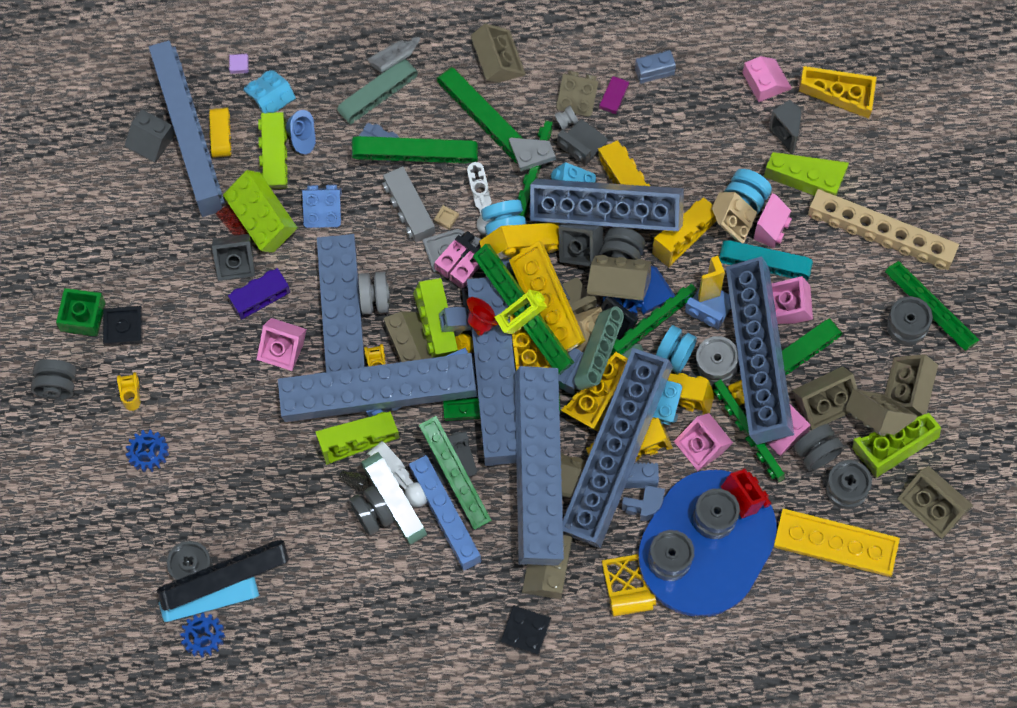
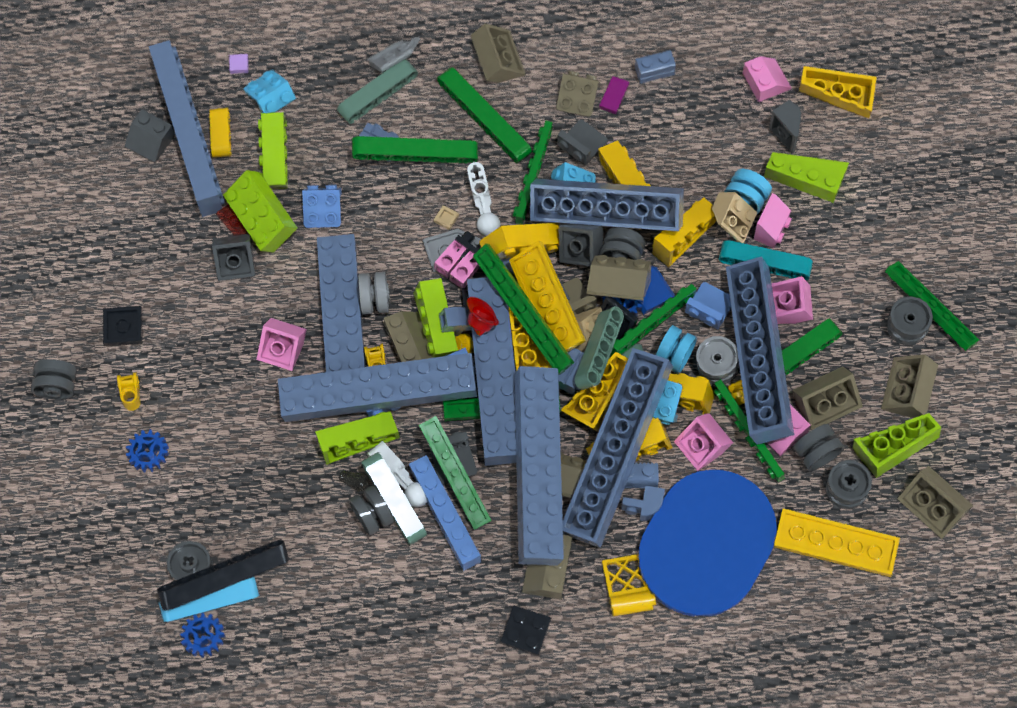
green brick [56,288,106,337] -> none
dark purple brick [228,268,291,320] -> none
medium blue piece [286,110,316,154] -> none
light grey brick [382,167,436,243] -> none
medium azure wheel [481,200,526,235] -> none
neon yellow window [494,290,547,334] -> none
light grey wing [509,138,556,171] -> none
light grey wheel [554,106,579,130] -> none
dark grey wheel [648,530,694,581] -> none
dark grey wheel [693,489,740,539] -> none
yellow panel [698,256,725,302] -> none
red brick [721,469,772,518] -> none
tan brick [808,189,959,270] -> none
dark tan slope [845,388,917,436] -> none

